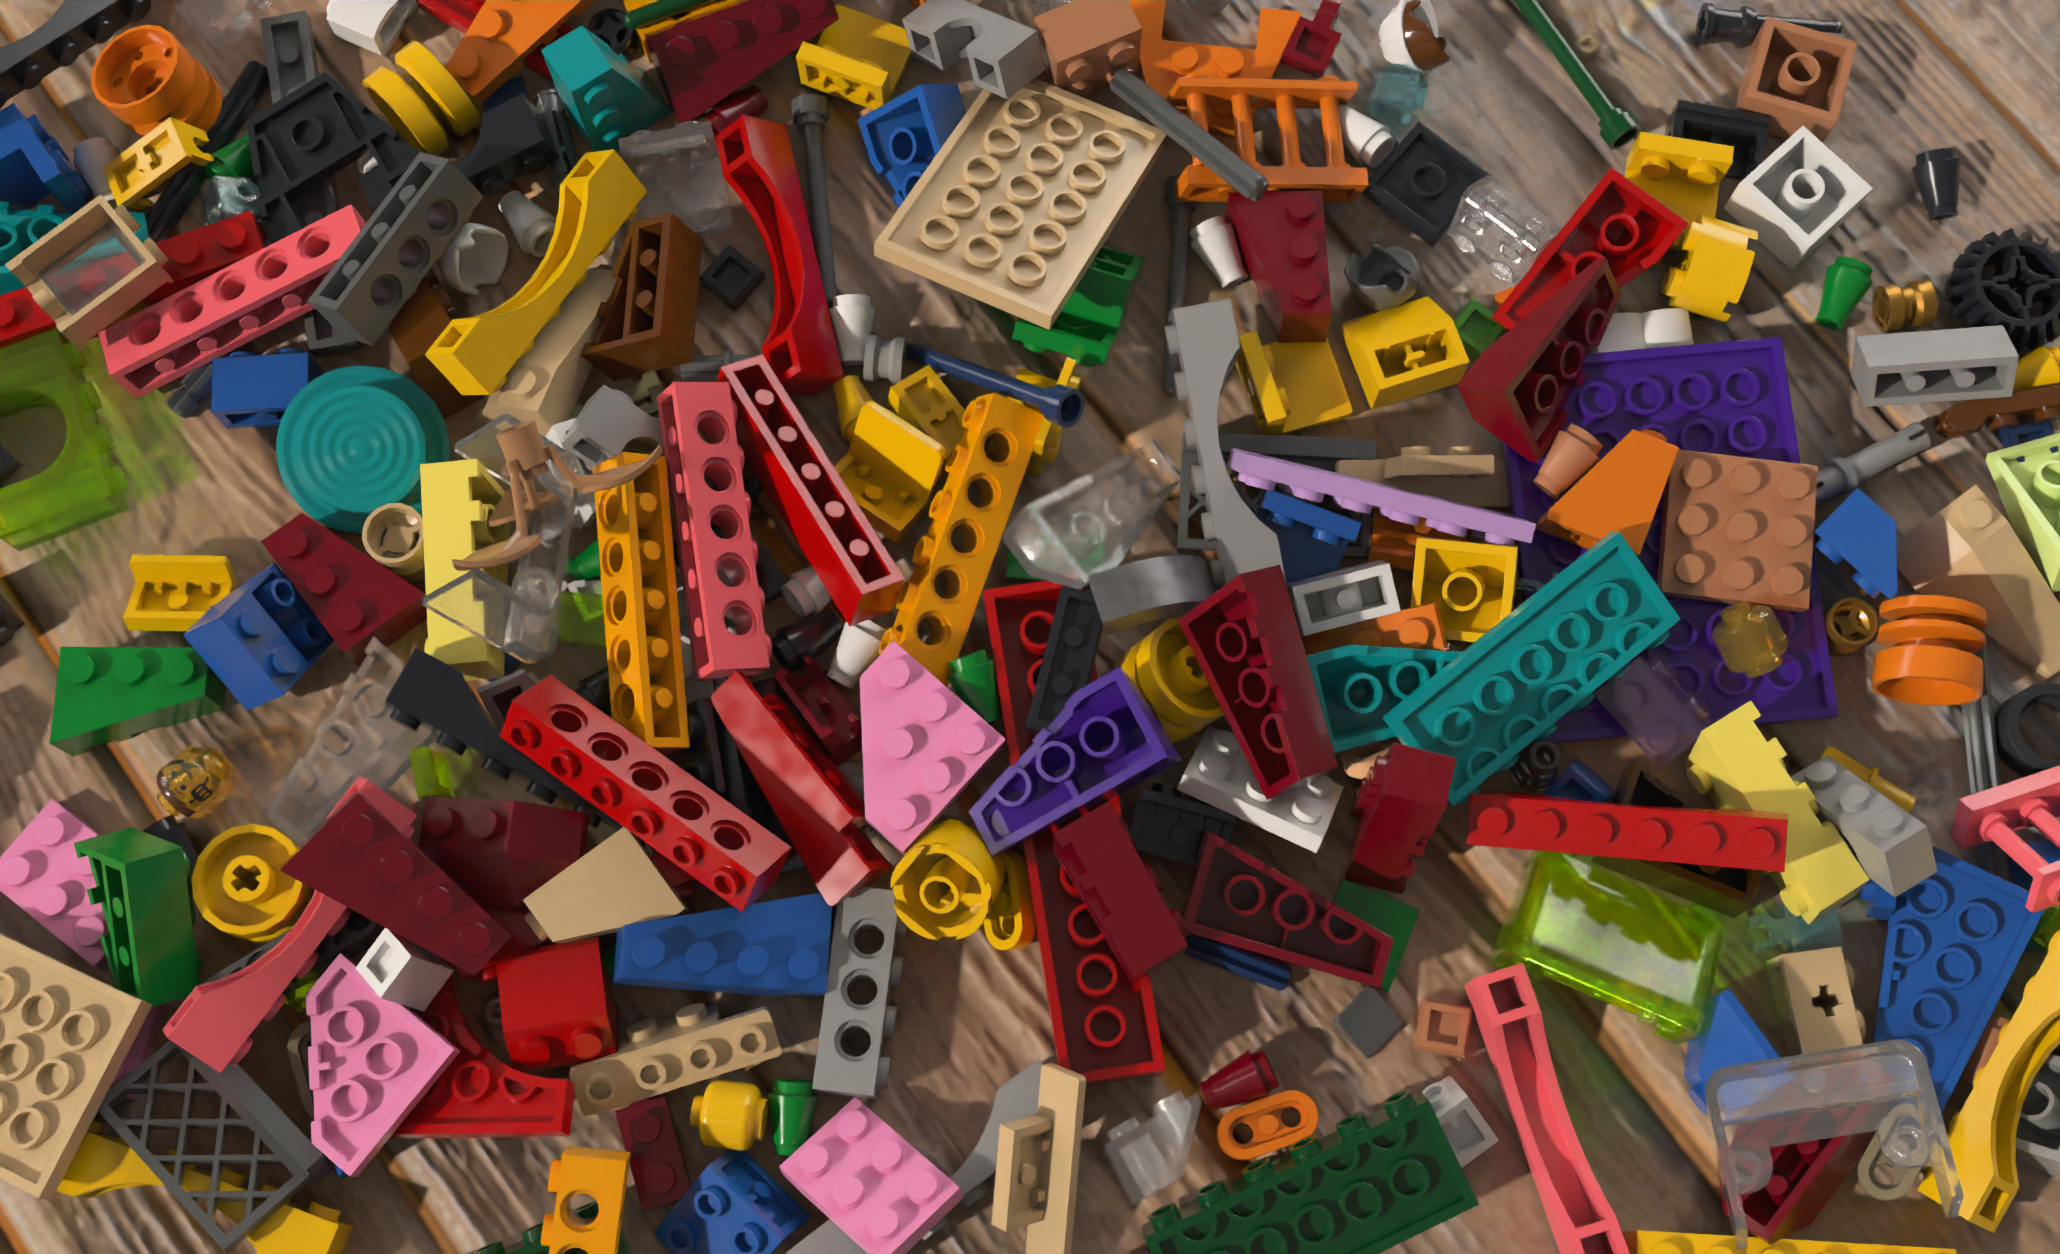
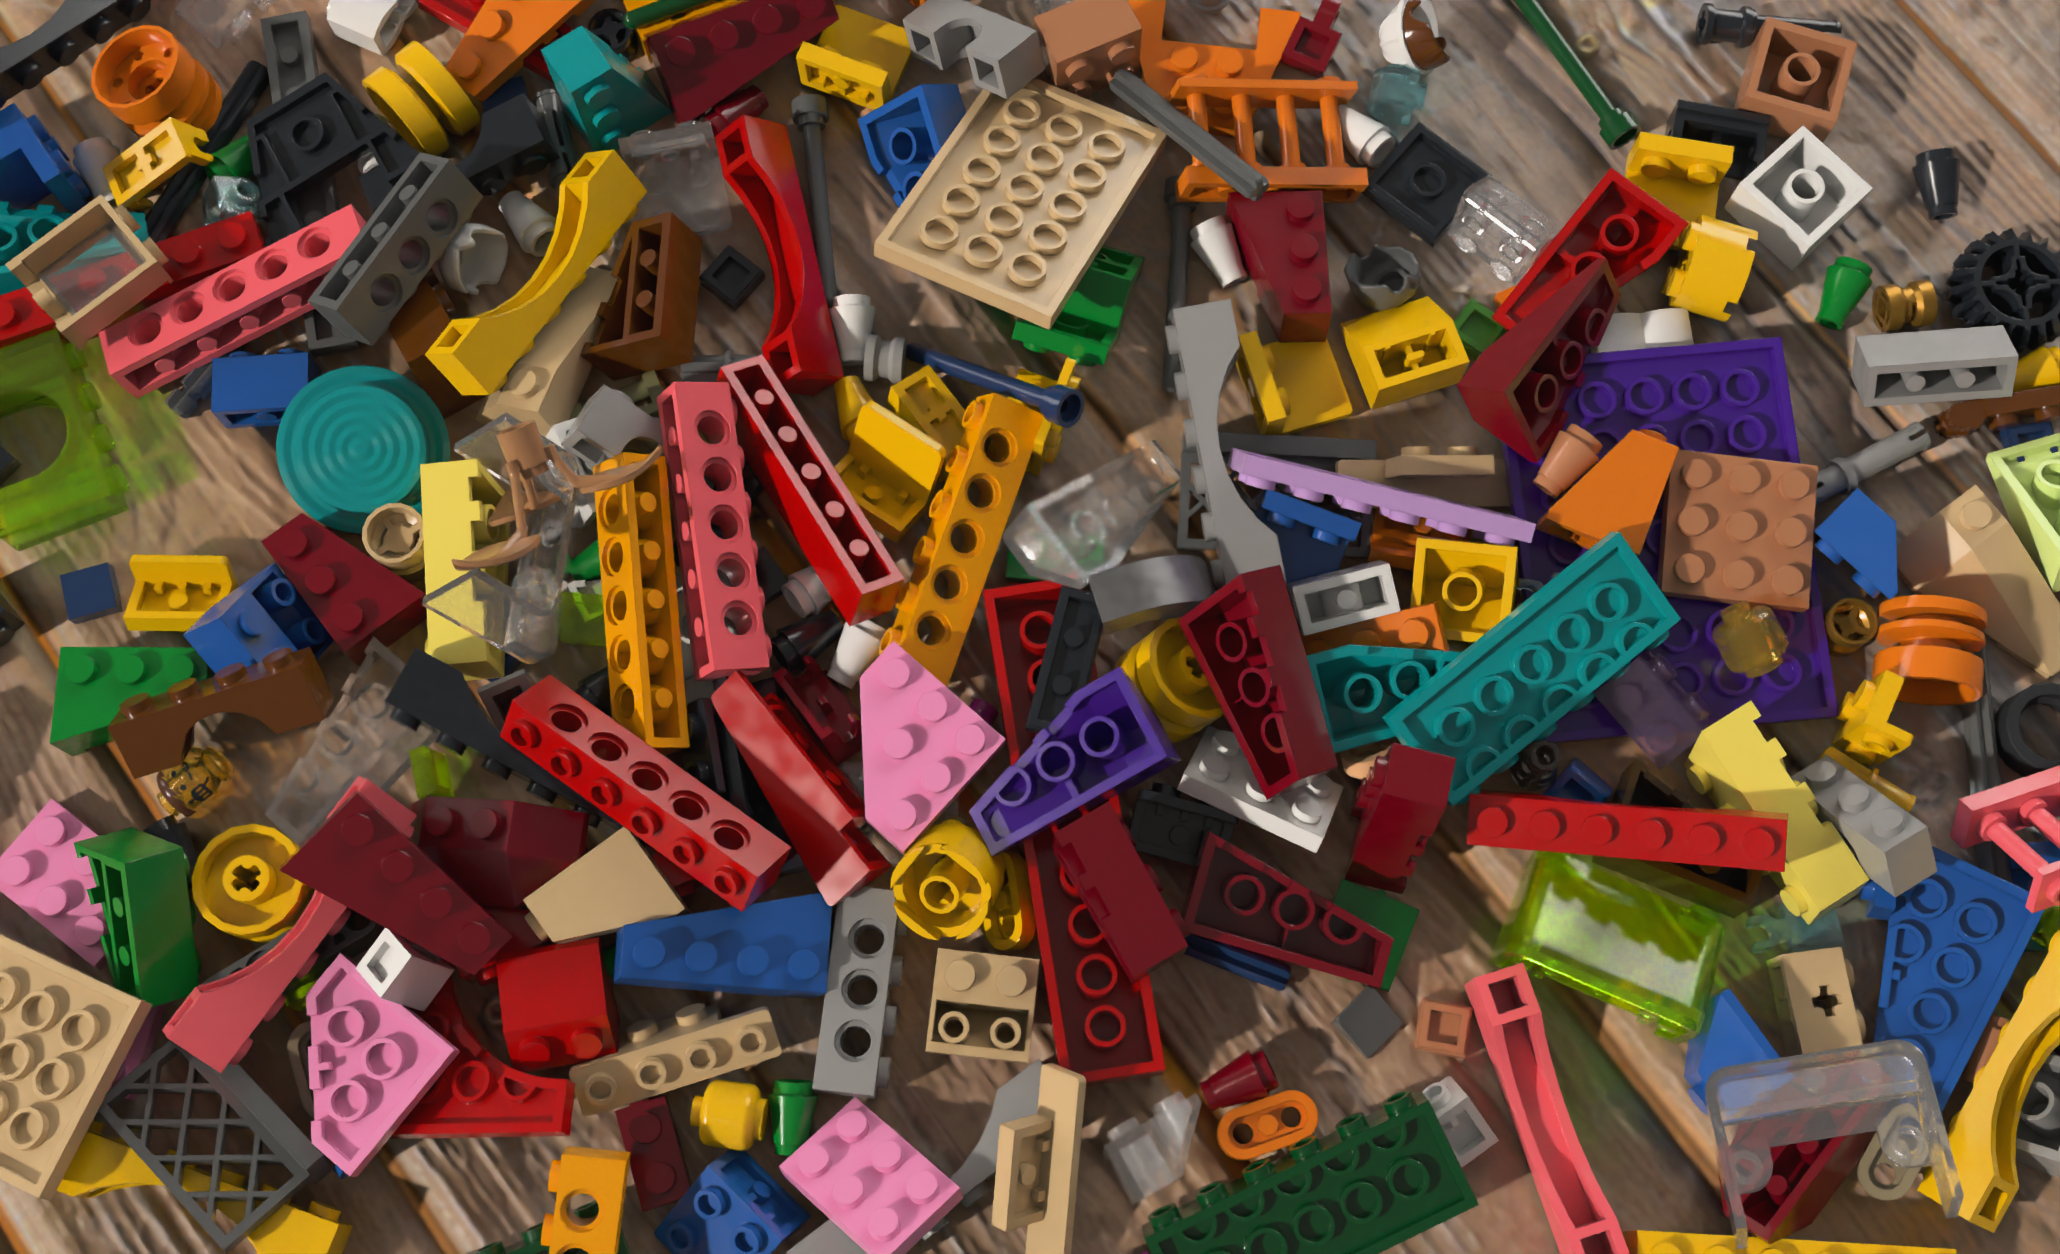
green cone [947,649,1002,723] -> none
none -> dark blue tile [60,562,123,624]
none -> reddish brown arch [108,647,334,779]
none -> tan slope [925,948,1040,1063]
none -> yellow bracket [1831,669,1914,766]

